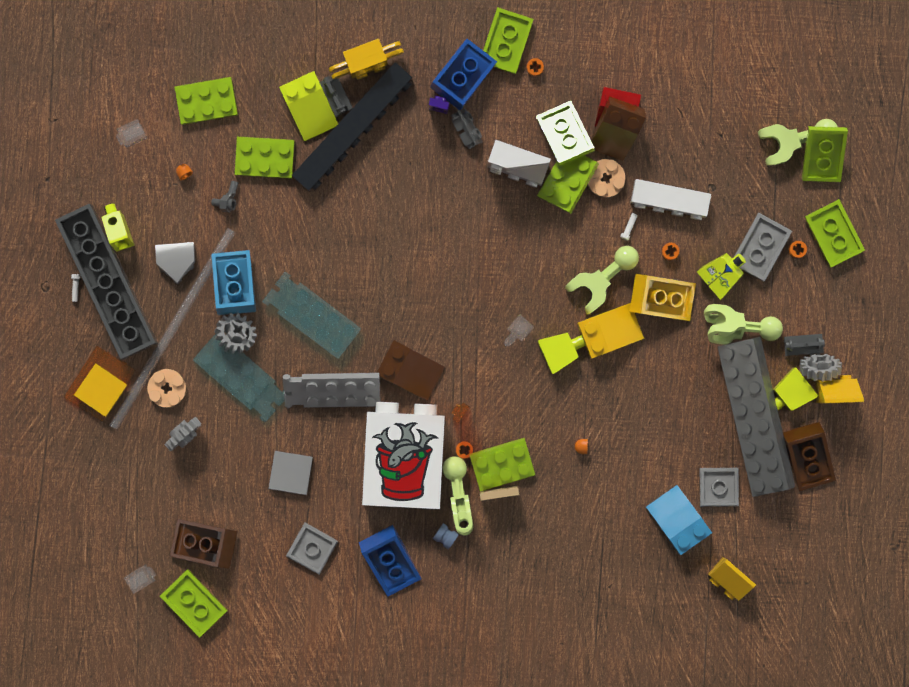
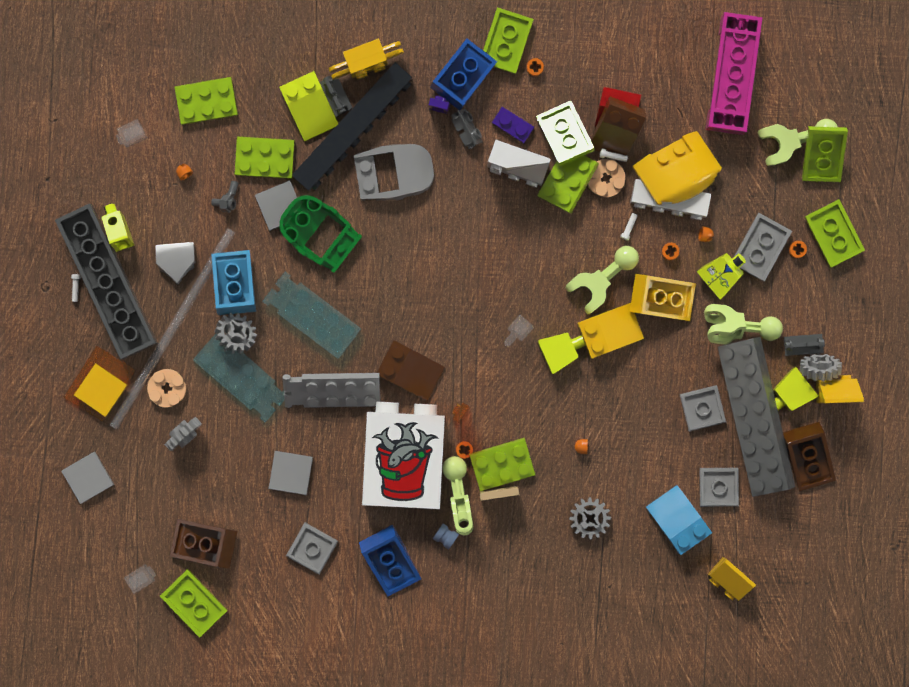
none -> light grey tile [62,452,114,504]
none -> light grey tile [255,181,297,231]
none -> green slope [279,195,362,273]
none -> light grey slope [354,144,434,201]
none -> dark purple plate [492,107,534,144]
none -> light grey gear [569,497,611,539]
none -> white piece [600,148,628,162]
none -> yellow slope [633,131,722,205]
none -> light grey tile [679,385,726,431]
none -> orange hinge [698,226,714,242]
none -> dark pink plate [705,12,763,135]

